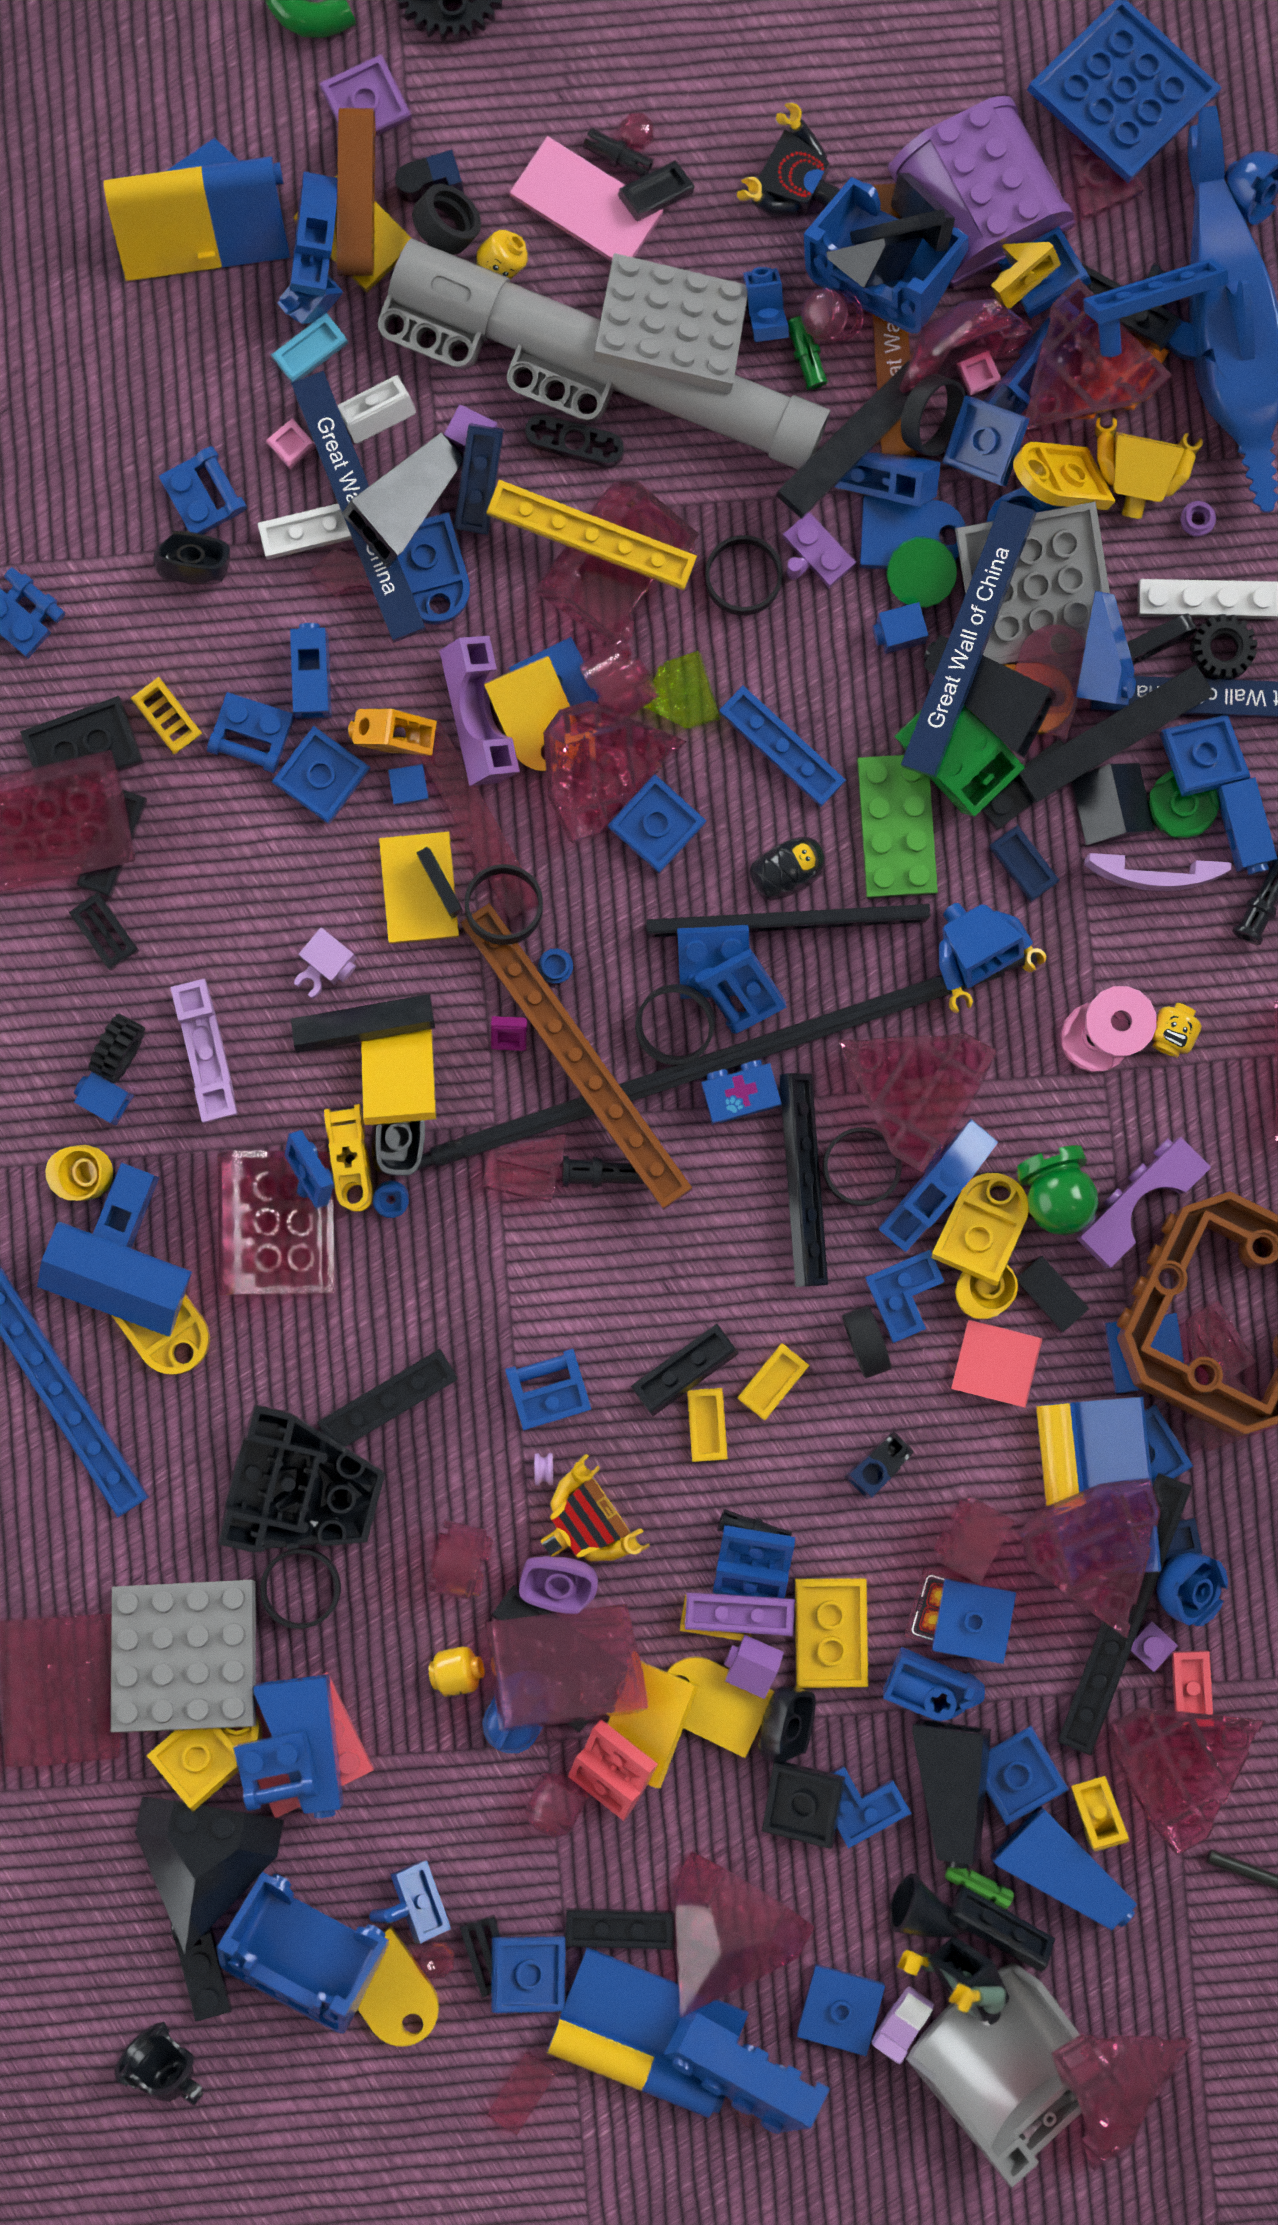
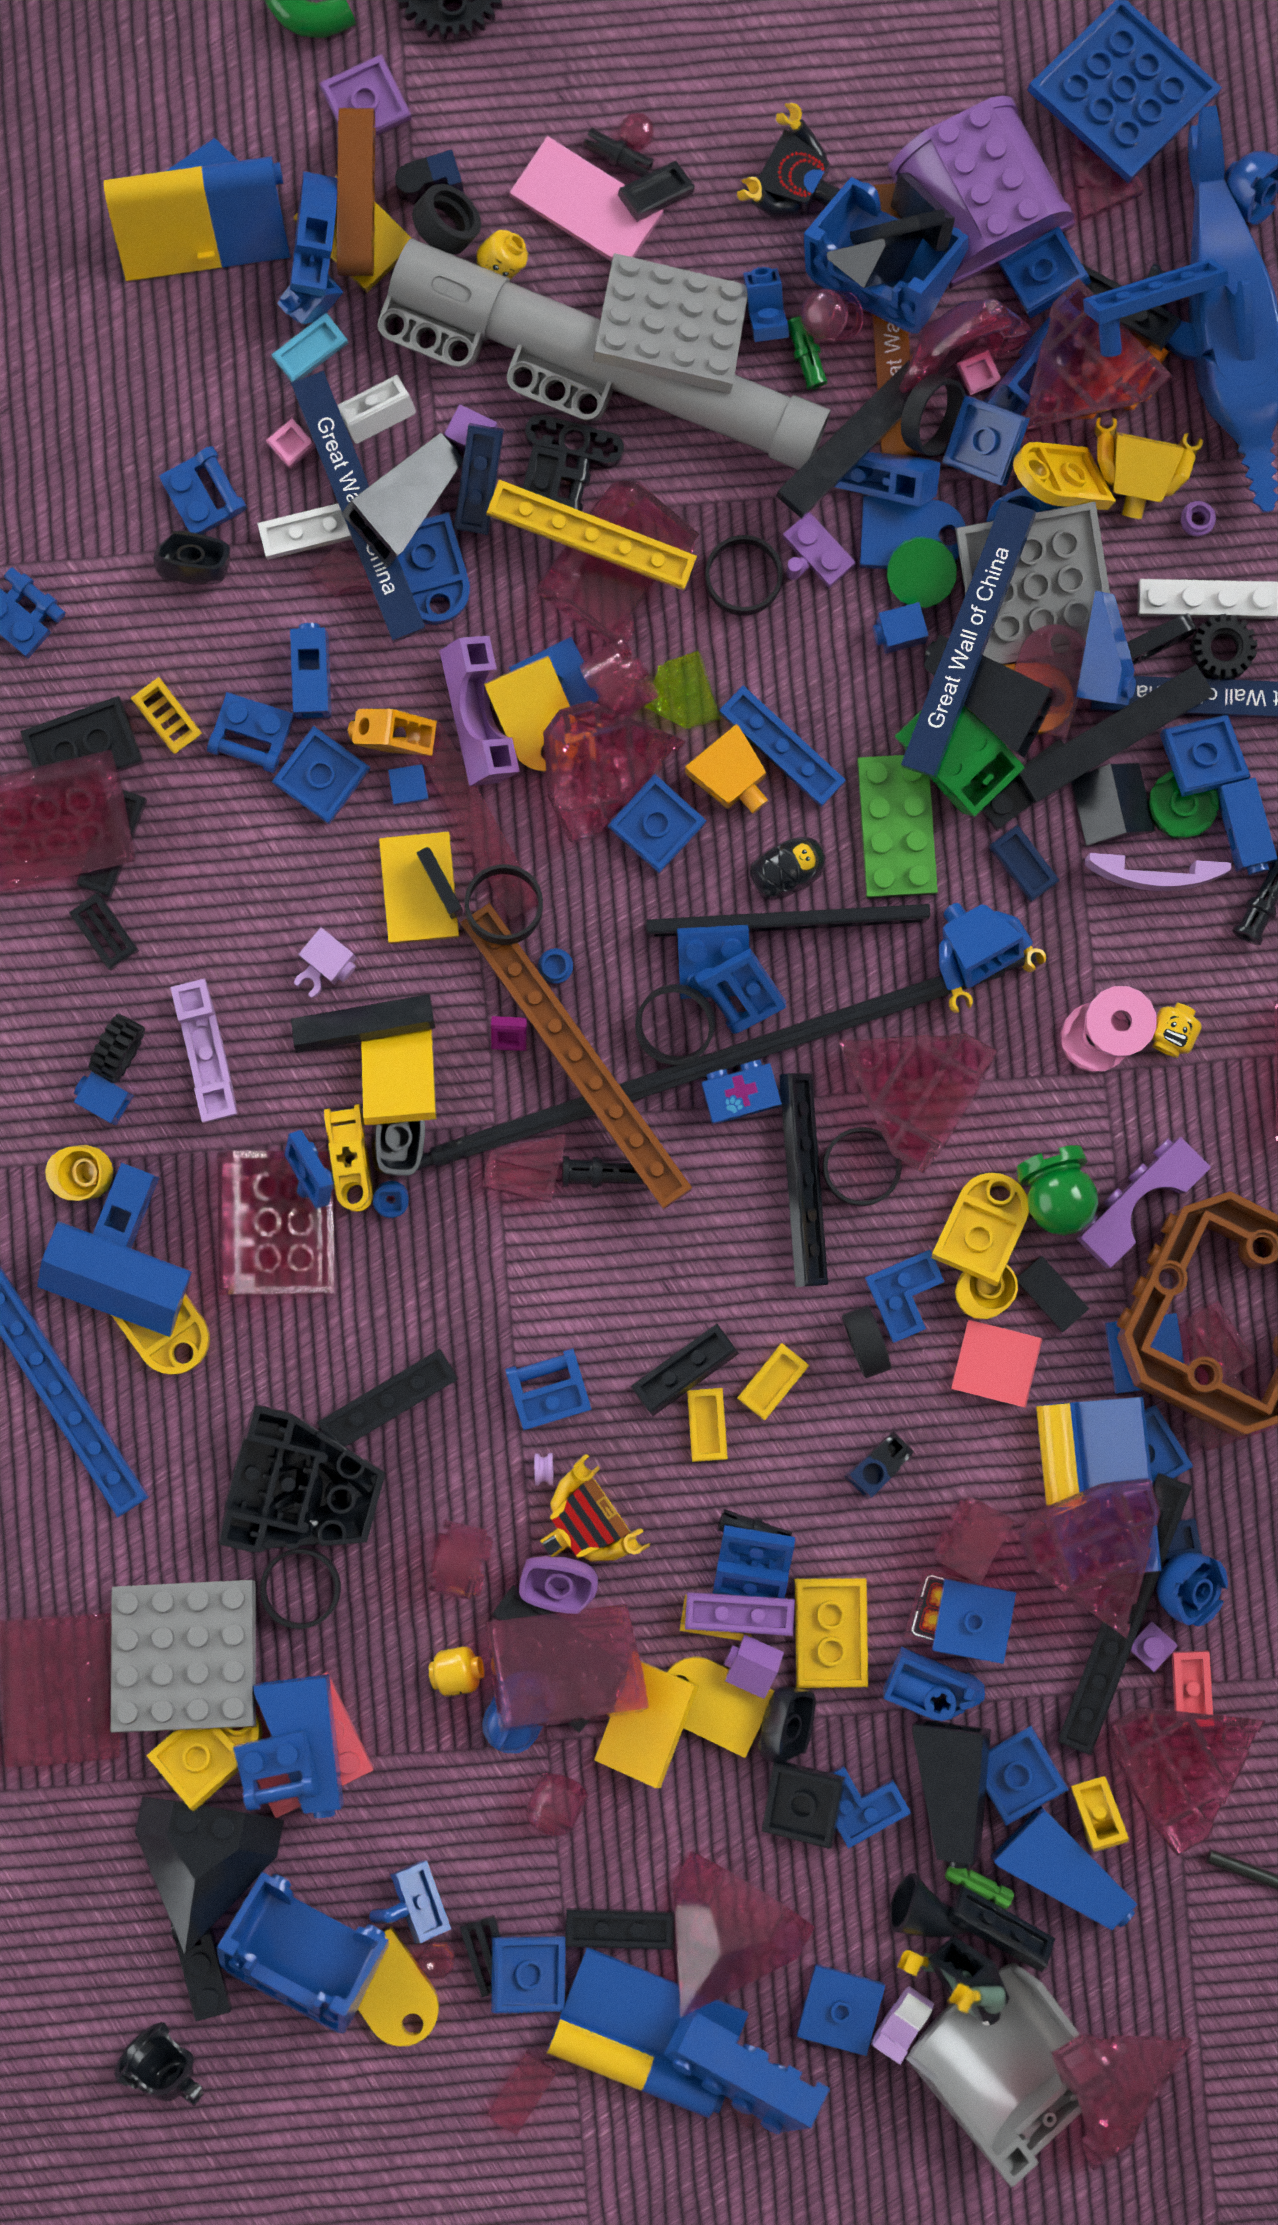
coral slope [568,1720,658,1821] -> none
blue slope [879,1119,998,1252] -> none
yellow slope [991,242,1061,311] -> none
none -> black plate [523,445,591,511]
none -> light orange torso [685,724,768,814]

